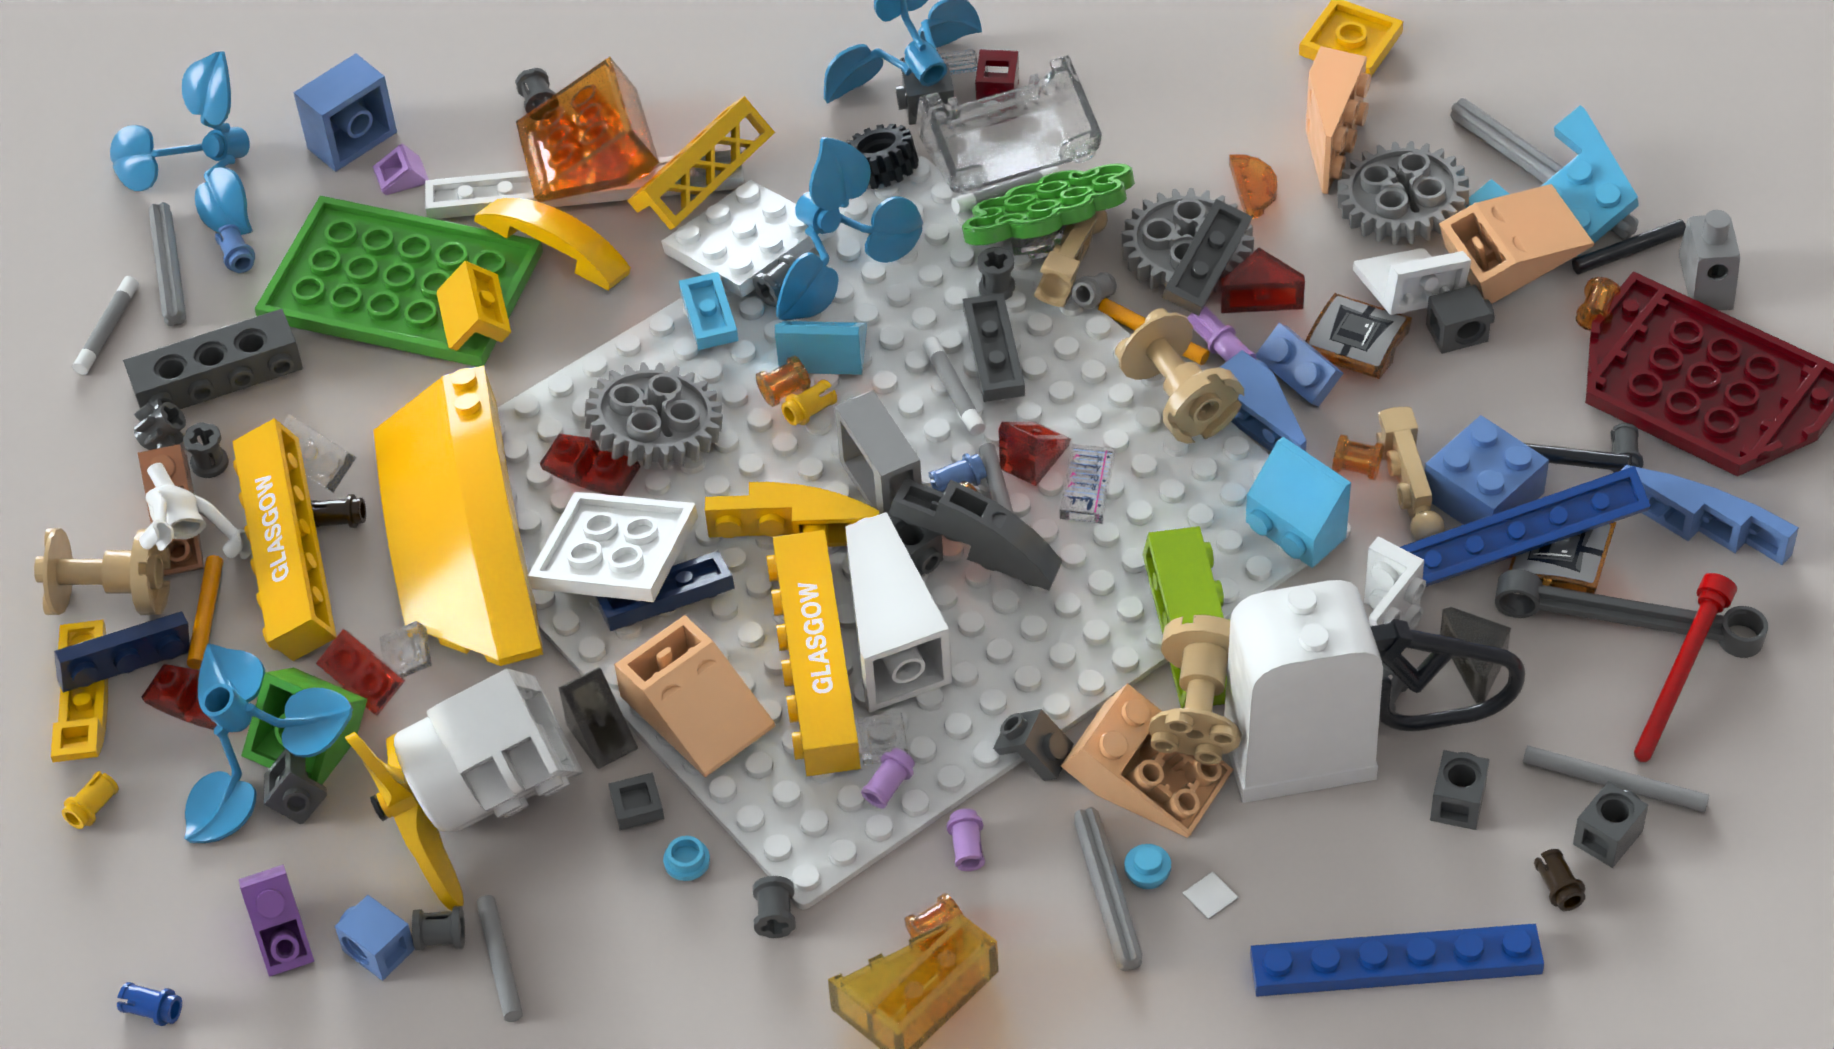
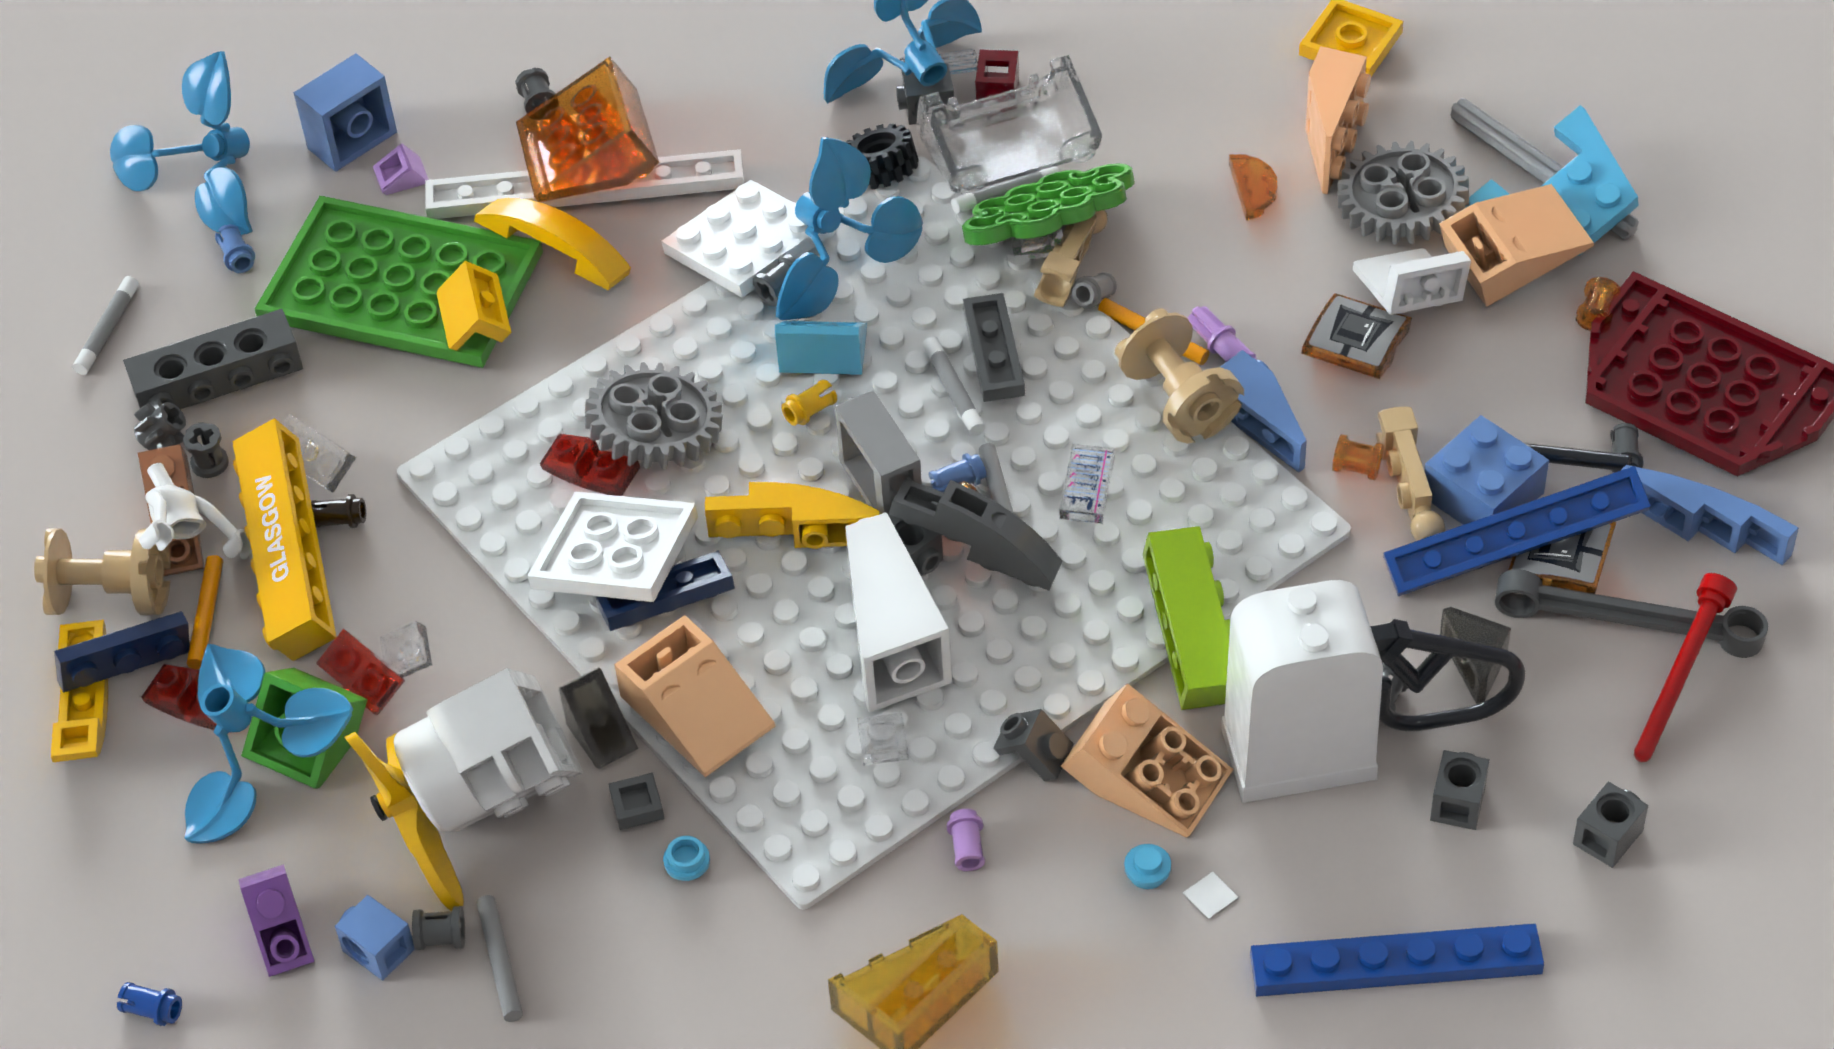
yellow pin [61,771,119,829] -> none
light grey axle [149,202,186,326] -> none
dark grey bracket [264,749,327,824] -> none
yellow slope [373,365,543,666] -> none
yellow fence [627,96,775,230] -> none
medium azure plate [679,272,739,350] -> none
dark grey bush [753,876,796,938] -> none
clear orange bush [756,355,811,407] -> none
yellow brick [766,530,861,777] -> none
lavender pin [861,748,915,809] -> none
clear orange bush [904,893,967,954] -> none
dark grey bush [977,247,1015,300] -> none
clear red slope [998,422,1071,486] -> none
light grey axle [1074,807,1142,971] -> none
light grey gear [1122,188,1254,293] -> none
tan piece [1149,615,1242,764] -> none
dark grey plate [1162,199,1253,316] -> none
clear red slope [1220,247,1305,313] -> none
medium azure slope [1246,437,1351,568] -> none
medium blue plate [1255,323,1344,407] -> none
white bracket [1364,536,1426,630] -> none
dark grey brick [1426,285,1495,354] -> none
light grey bar [1523,745,1710,813] -> none
dark brown pin [1534,849,1586,911] -> none
black bar [1572,219,1686,275] -> none
light grey torso [1679,210,1740,310] -> none

